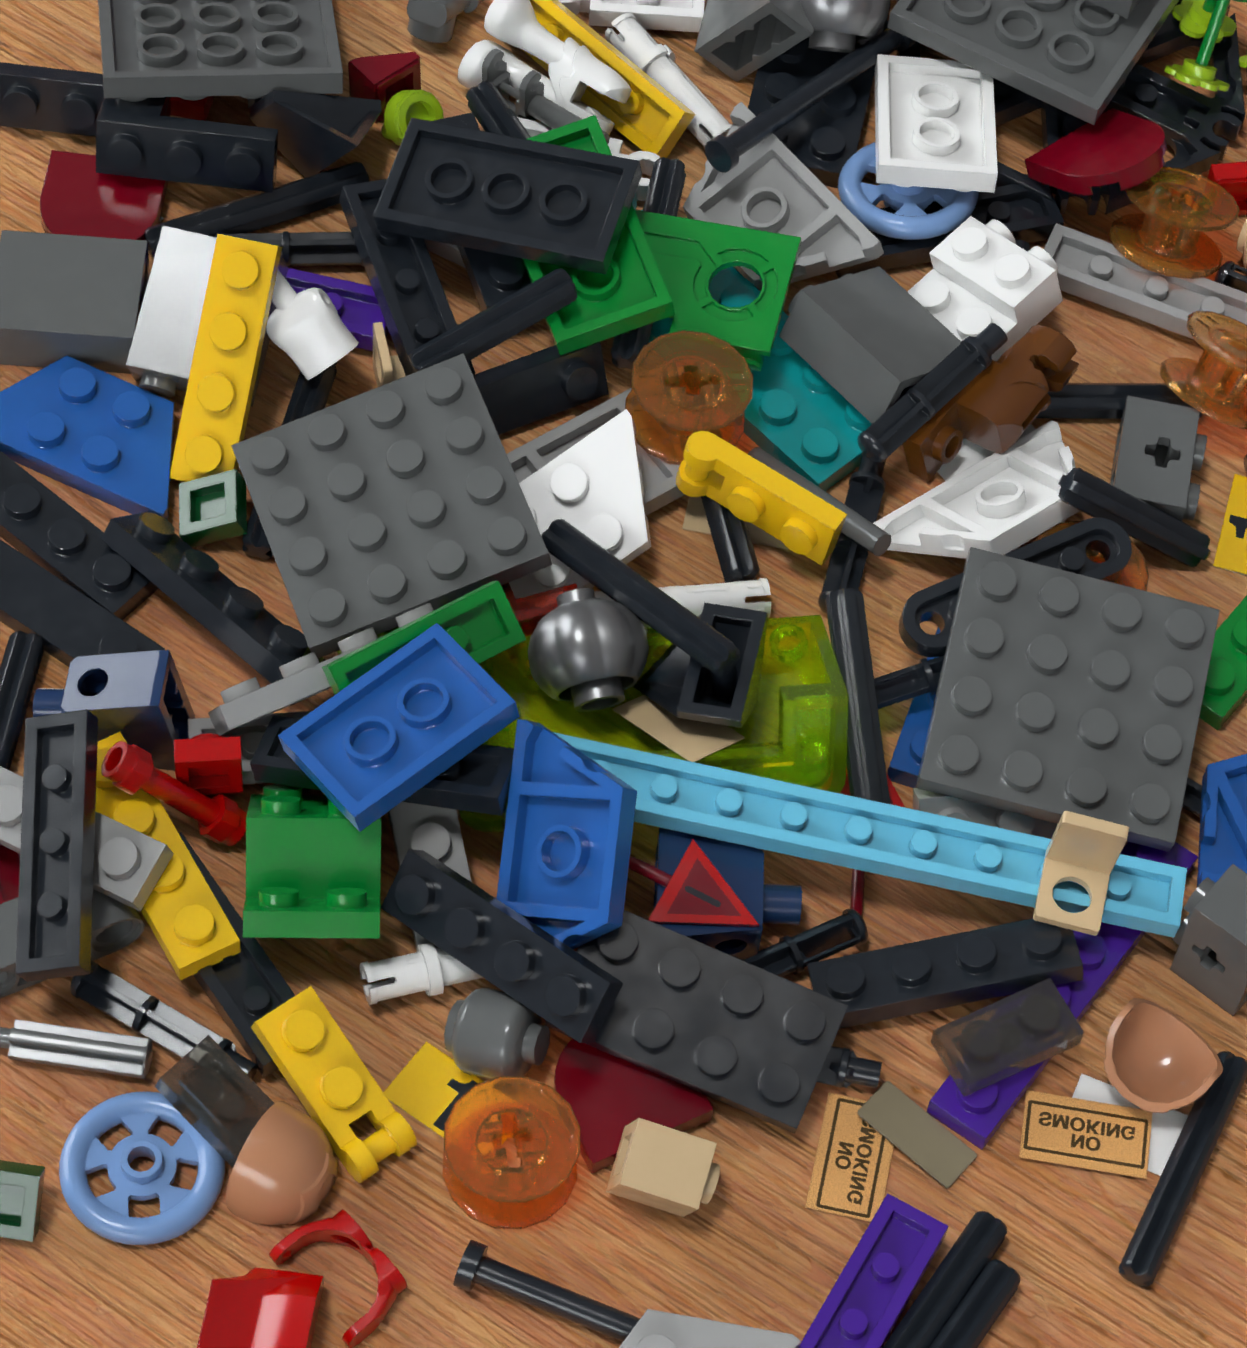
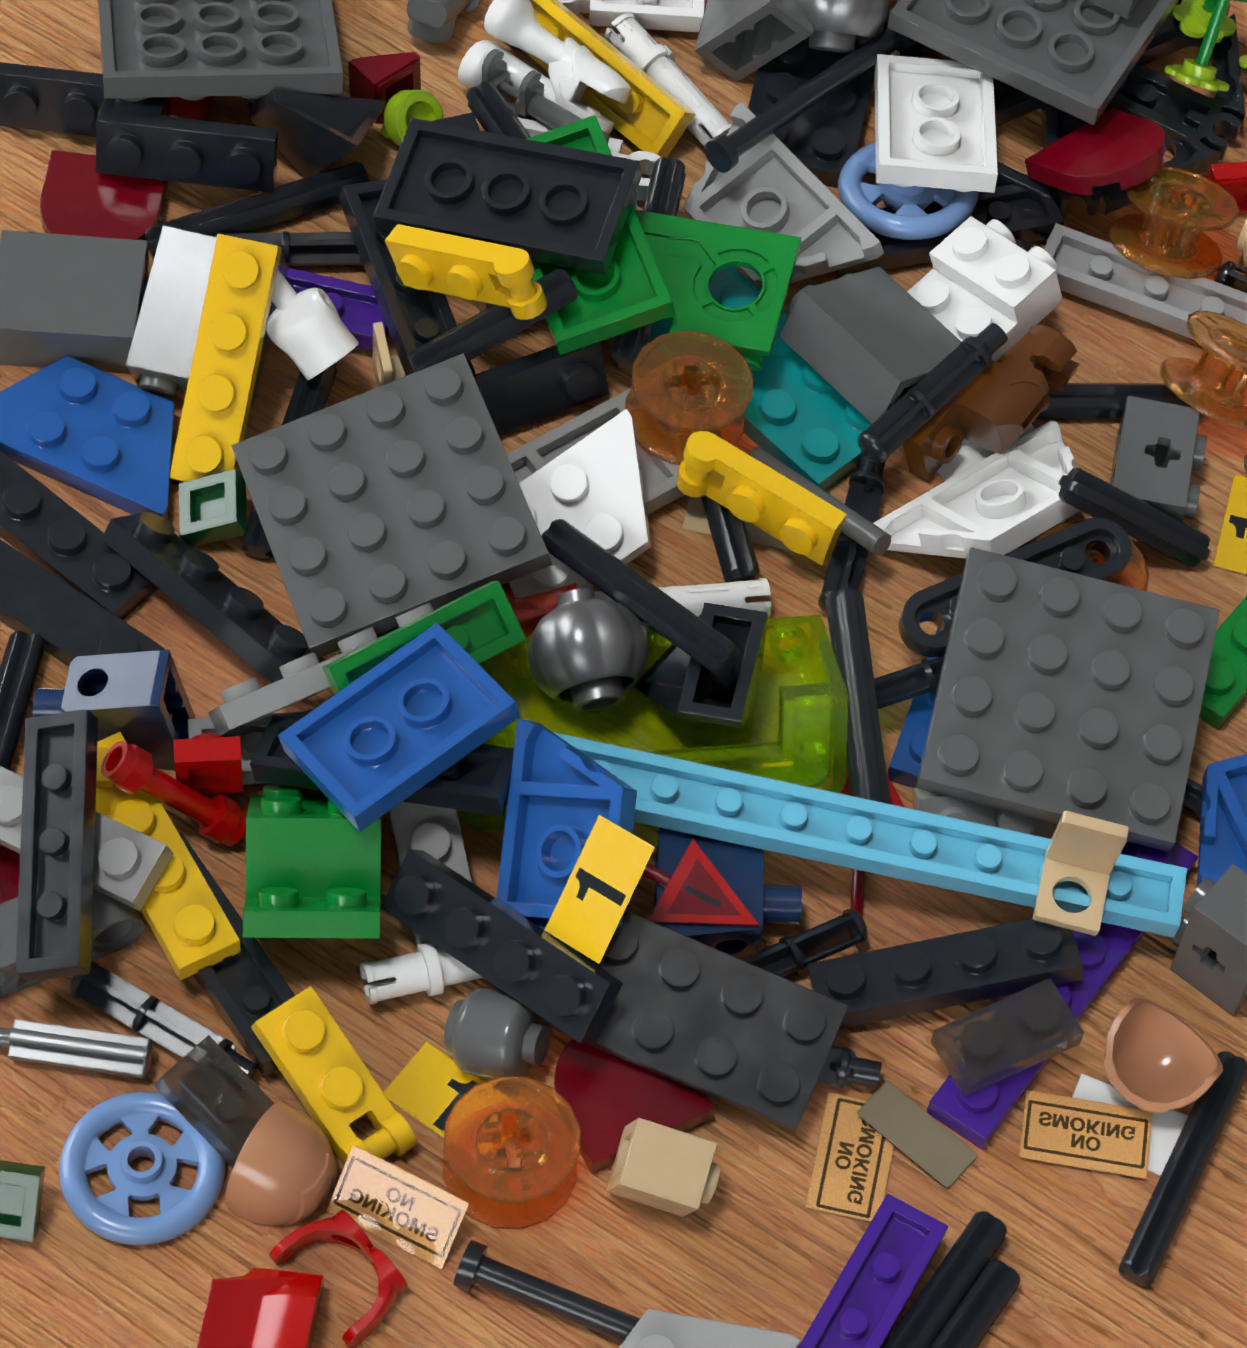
tan sticker [612,695,746,762] -> none
none -> clear orange sticker [327,1145,469,1269]
none -> yellow plate [385,224,547,320]
none -> yellow sticker [545,815,655,964]

